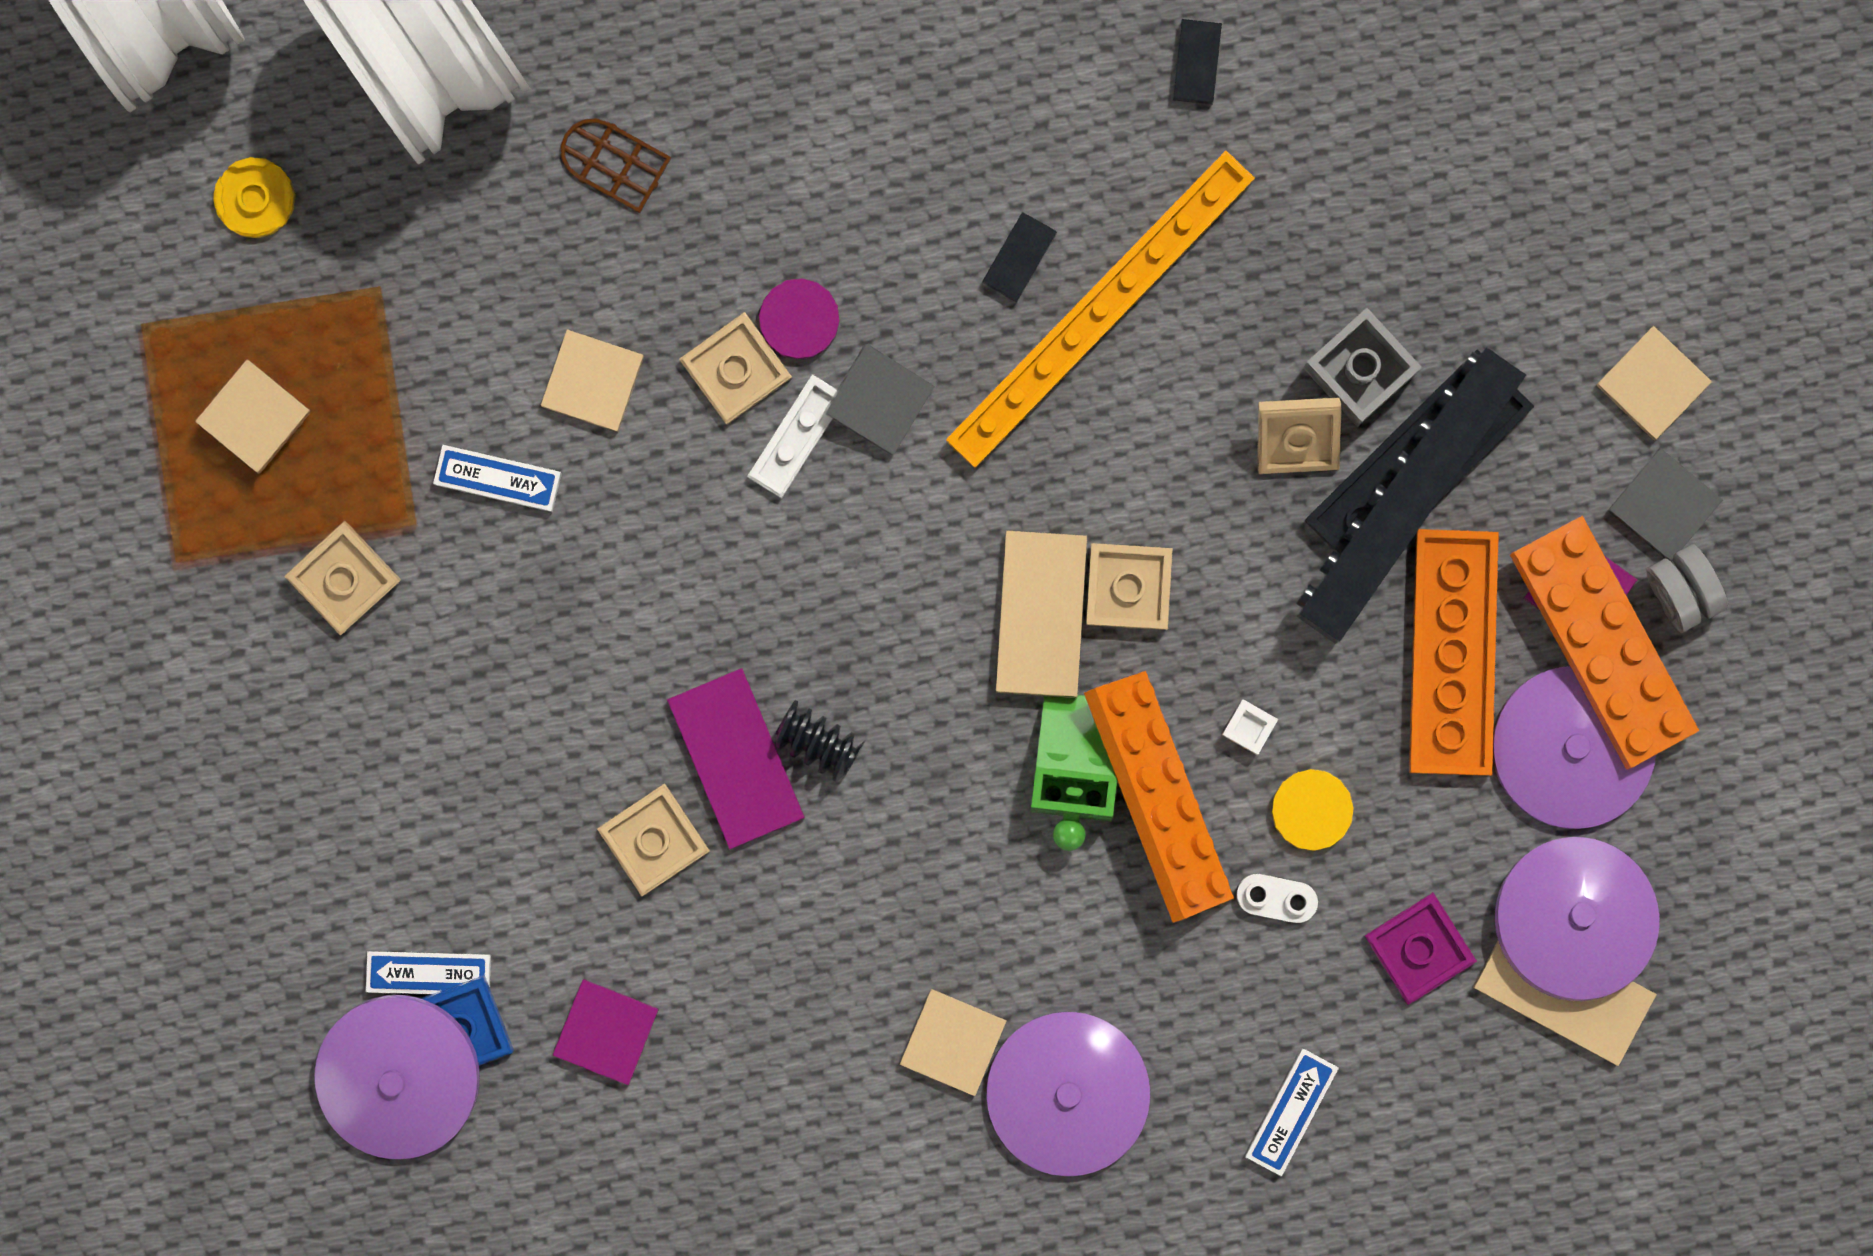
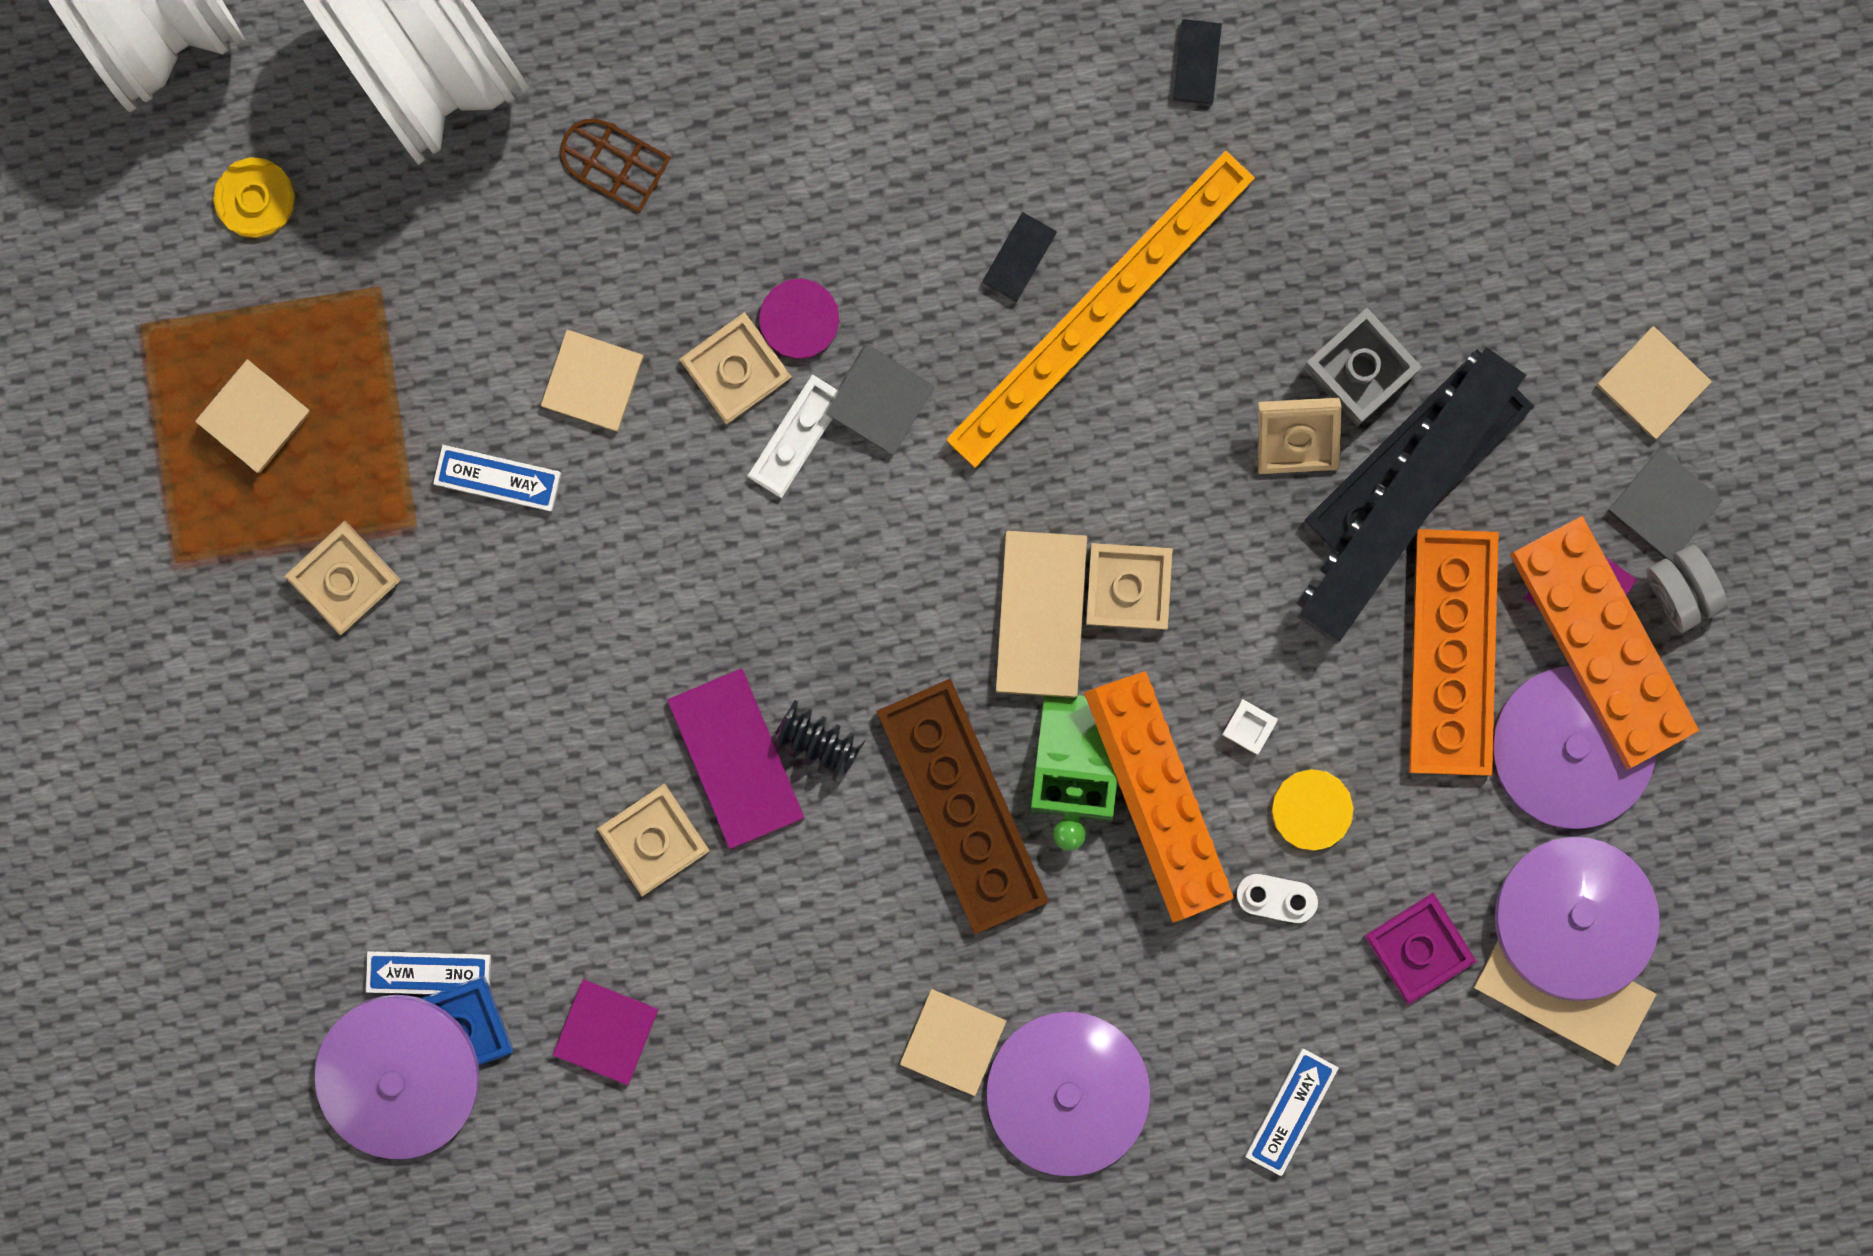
none -> reddish brown plate [876,678,1049,935]

